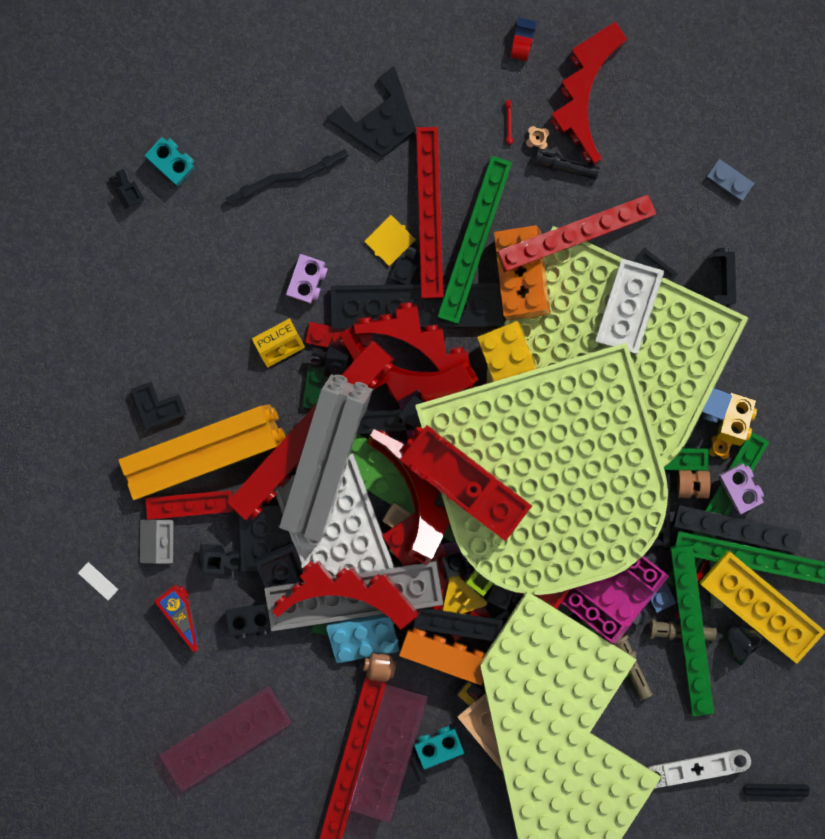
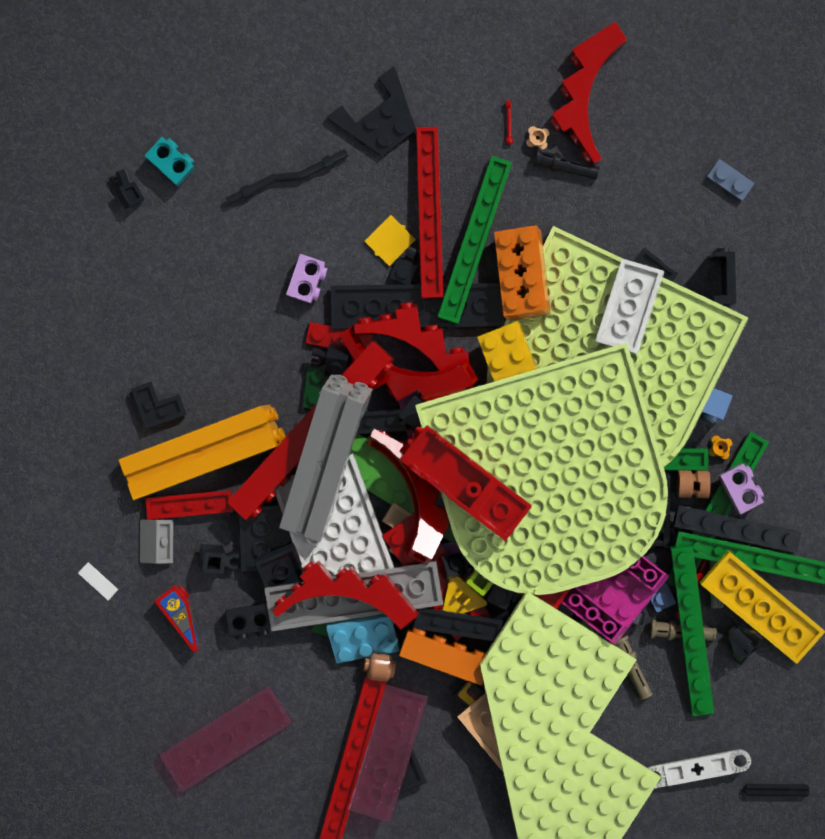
yellow panel [252,318,305,368] -> none
teal brick [414,726,464,769] -> none
red plate [496,195,656,273] -> none
leg [510,17,537,62] -> none
yellow brick [716,393,757,446] -> none

